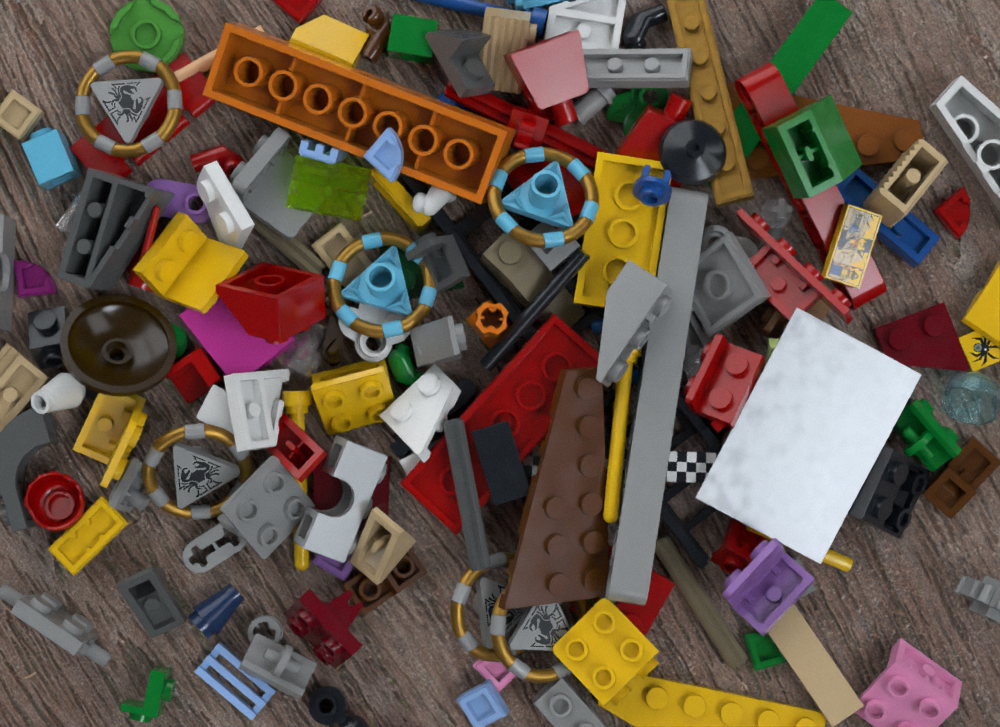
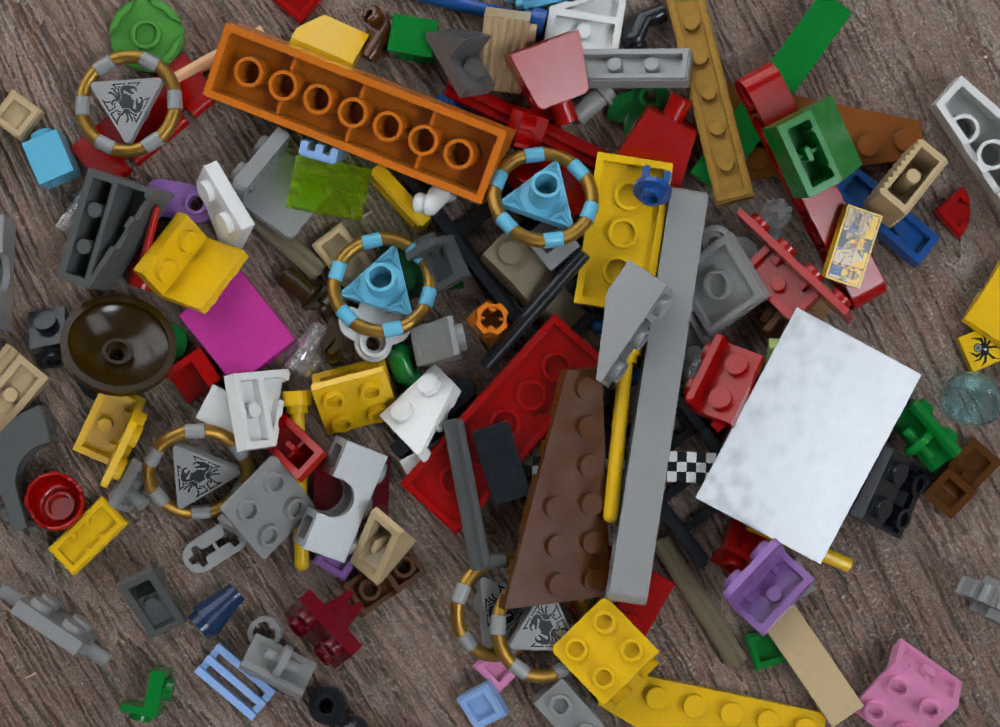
magenta tile [14,260,58,299] -> none
white cone [31,372,86,414] -> none
red arm [190,145,245,178] -> none
red slope [215,262,326,344] -> none
light blue tile [363,127,404,183] -> none
black piece [659,119,726,186] -> none
dark red wing [872,302,970,372] -> none

